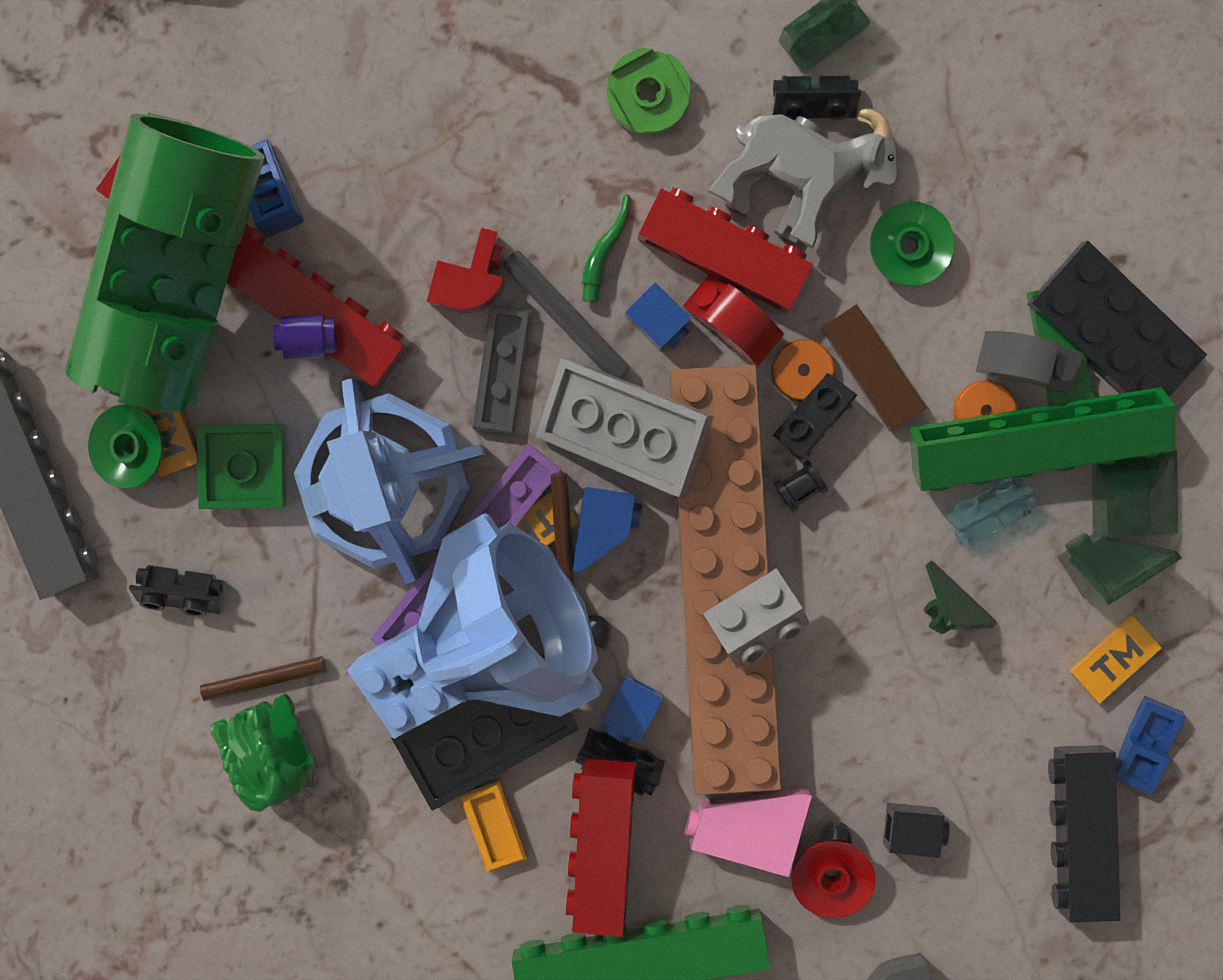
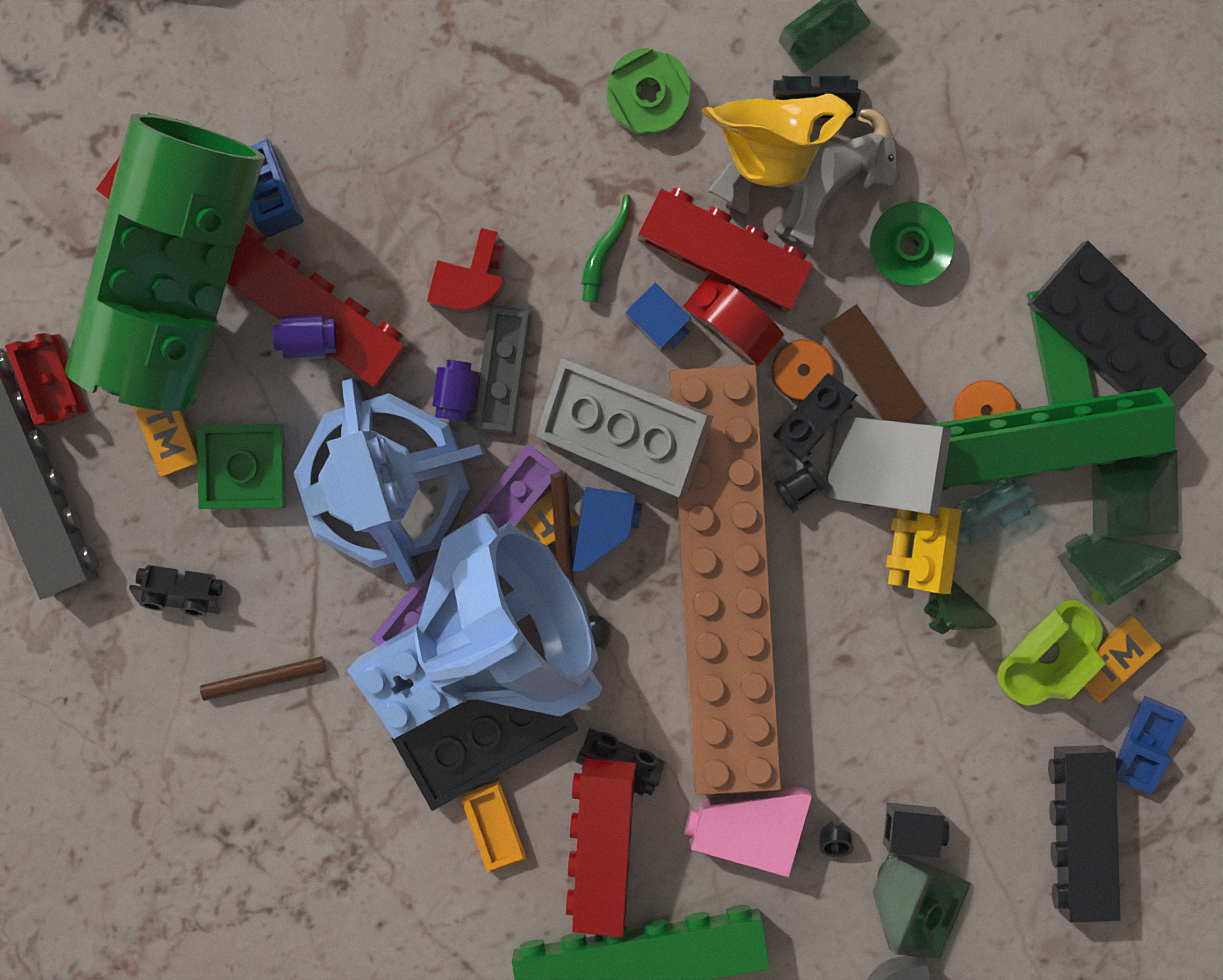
green dish [88,404,164,489] -> none
green piece [210,694,317,812] -> none
dark grey axle [503,250,629,379] -> none
blue brick [602,674,663,744] -> none
light grey bracket [703,568,809,668] -> none
red dish [791,841,876,918] -> none
dark grey brick [976,331,1083,394] -> none
none -> red hinge [5,333,89,426]
none -> dark purple brick [432,360,479,422]
none -> yellow piece [701,94,853,187]
none -> light grey tile [825,416,952,515]
none -> clear green slope [873,853,971,959]
none -> yellow plate [885,507,962,594]
none -> lime piece [996,599,1106,706]

